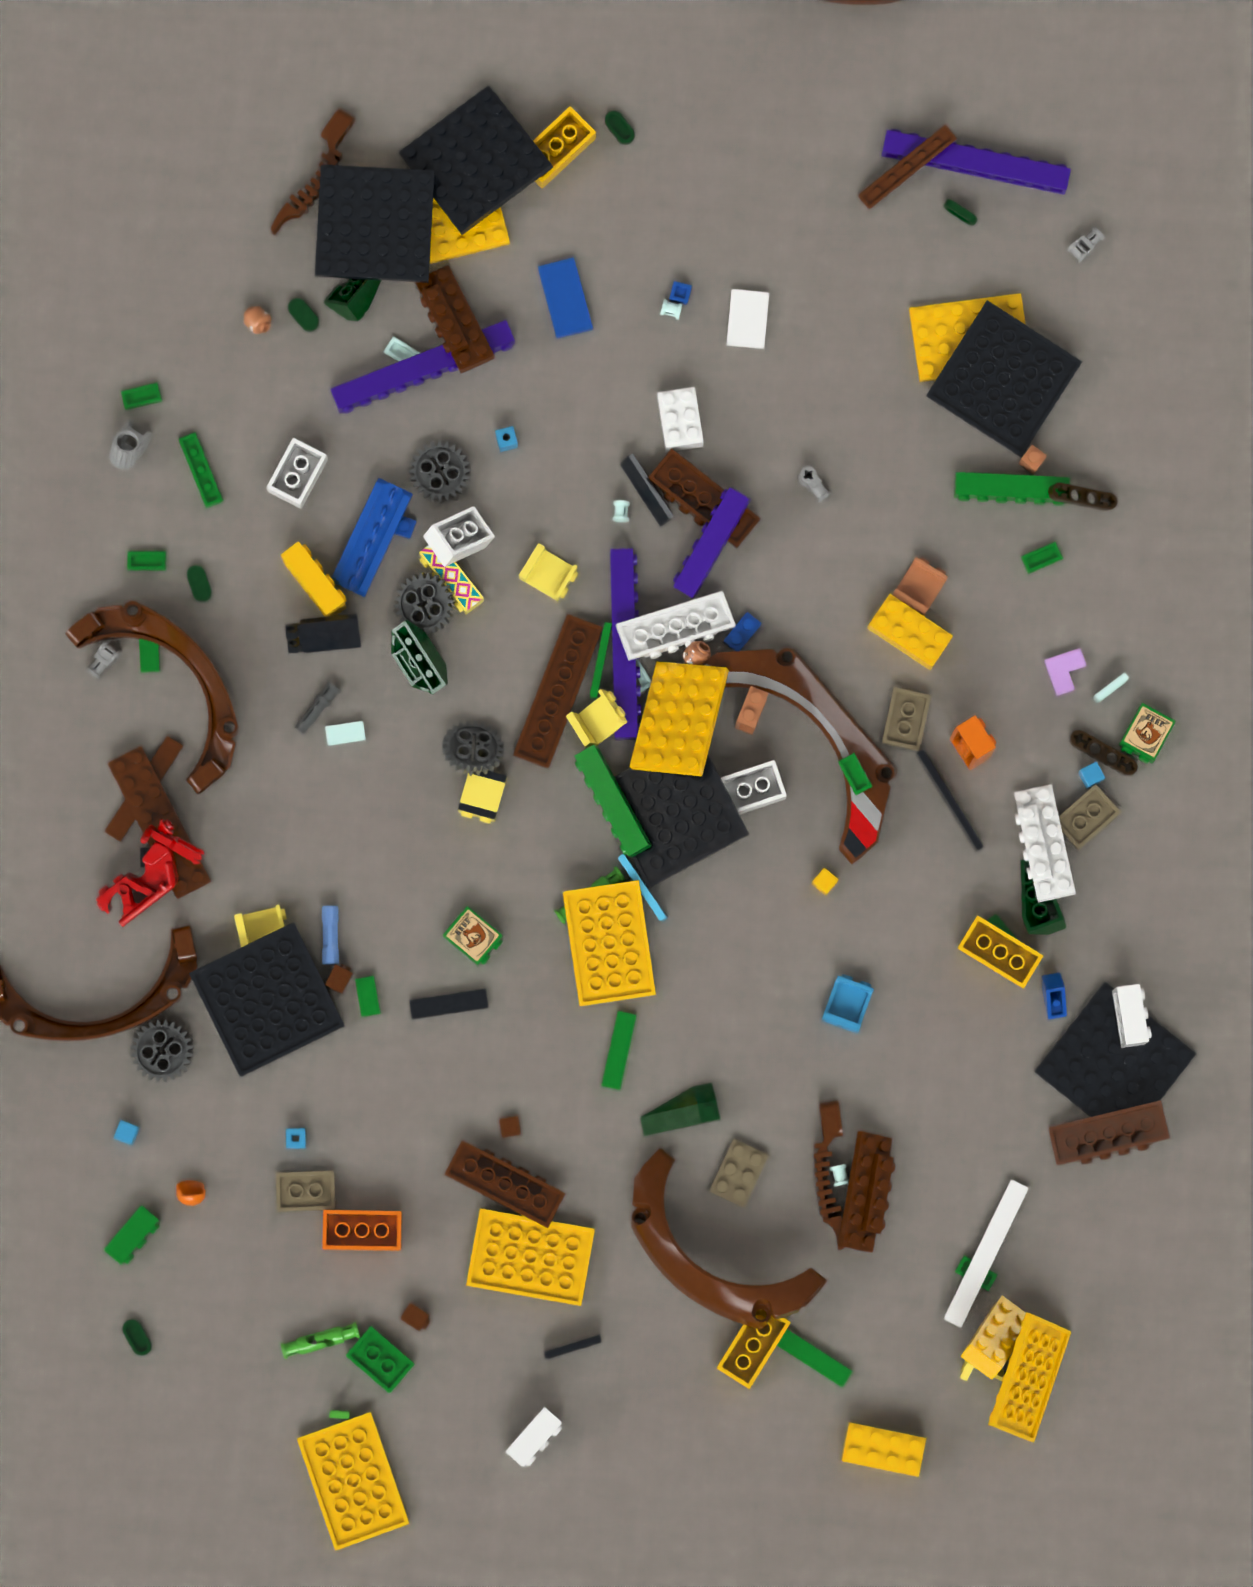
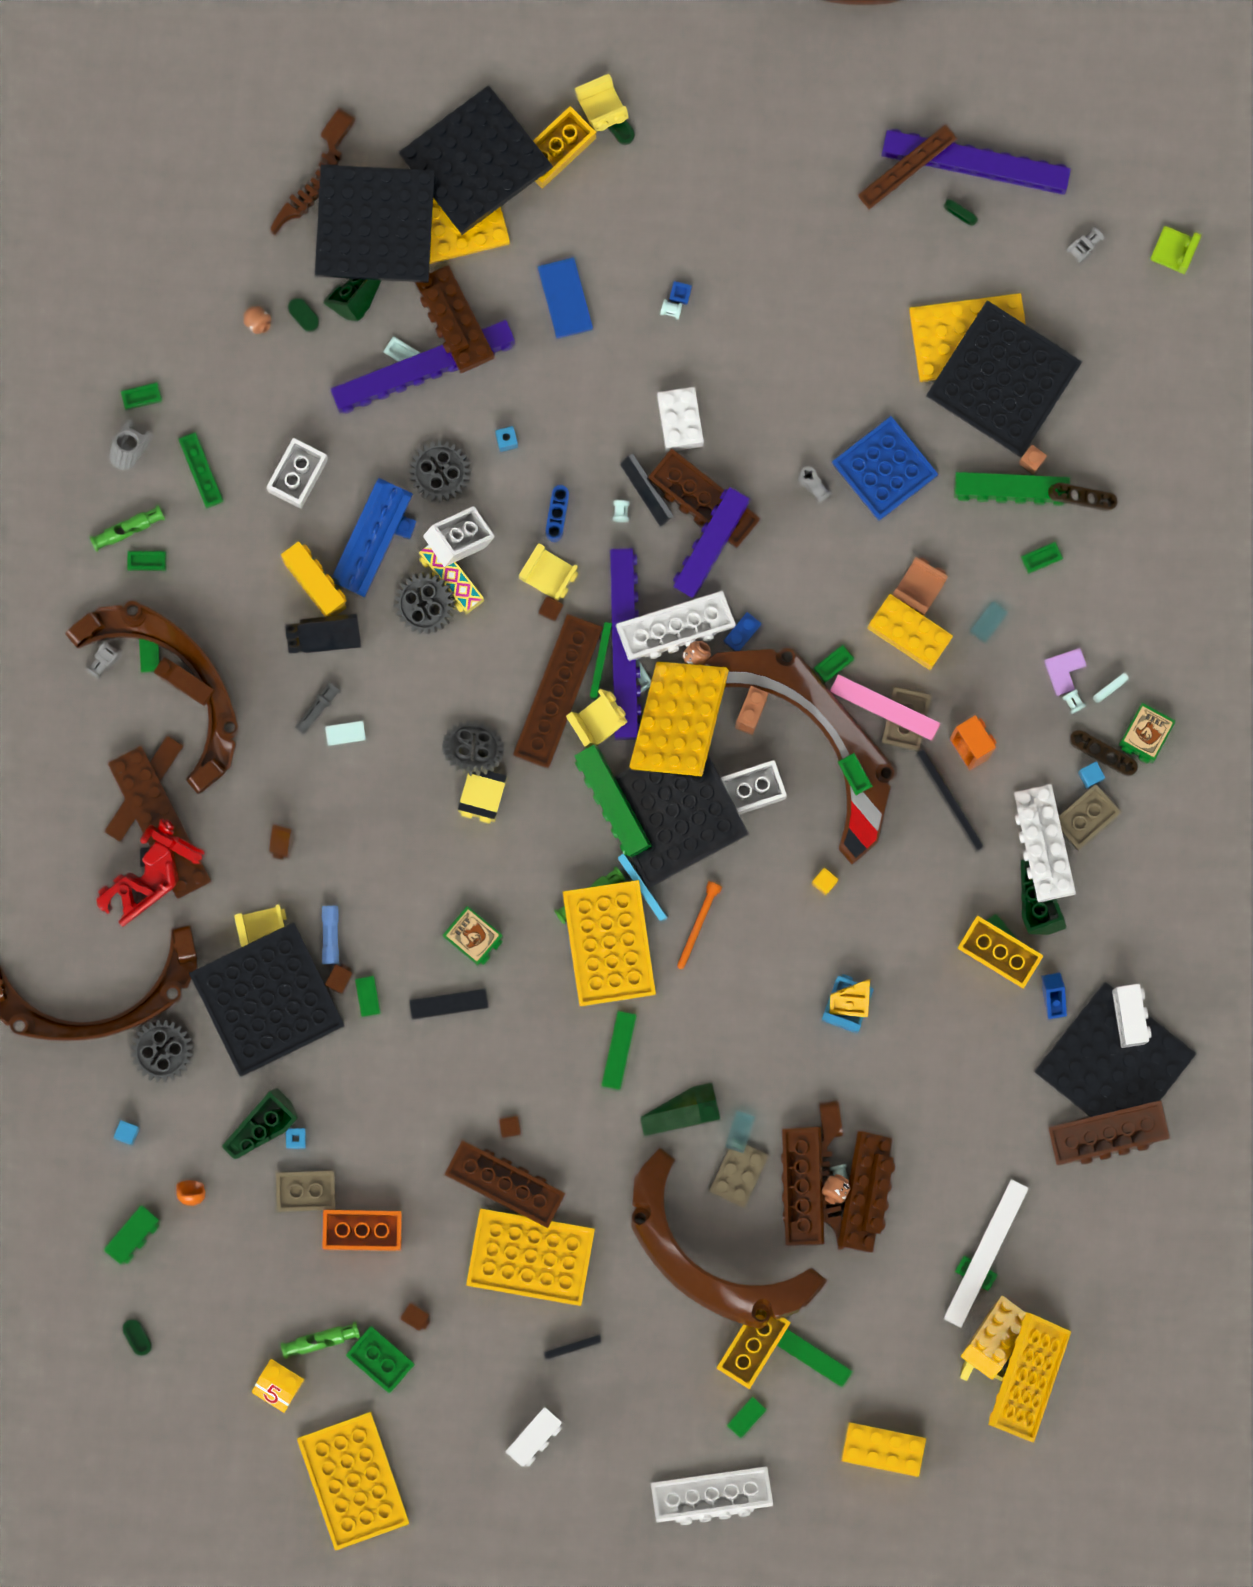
dark green tile [186,565,212,603] -> none
bright green tile [329,1410,350,1419] -> none
dark green wedge [391,620,448,695] -> none
white tile [726,289,769,349] -> none
none -> bright green piece [89,505,165,552]
none -> reddish brown slope [153,657,215,706]
none -> dark green wedge [221,1088,298,1160]
none -> yellow slope [251,1359,305,1413]
none -> reddish brown slope [269,824,296,861]
none -> reddish brown tile [538,596,564,622]
none -> blue beam [546,485,569,542]
none -> light yellow panel [575,74,629,132]
none -> white plate [651,1466,773,1525]
none -> orange piece [677,881,722,969]
none -> clear light blue tile [725,1111,755,1153]
none -> green tile [726,1396,767,1439]
none -> reddish brown plate [781,1127,824,1246]
none -> green tile [813,644,855,683]
none -> nougat head [822,1174,851,1205]
none -> bright pink tile [830,674,941,741]
none -> yellow wing [830,979,871,1017]
none -> blue plate [832,416,939,521]
none -> clear light blue tile [970,602,1008,643]
none -> light aqua bush [1062,689,1086,714]
none -> lime bracket [1150,226,1202,275]

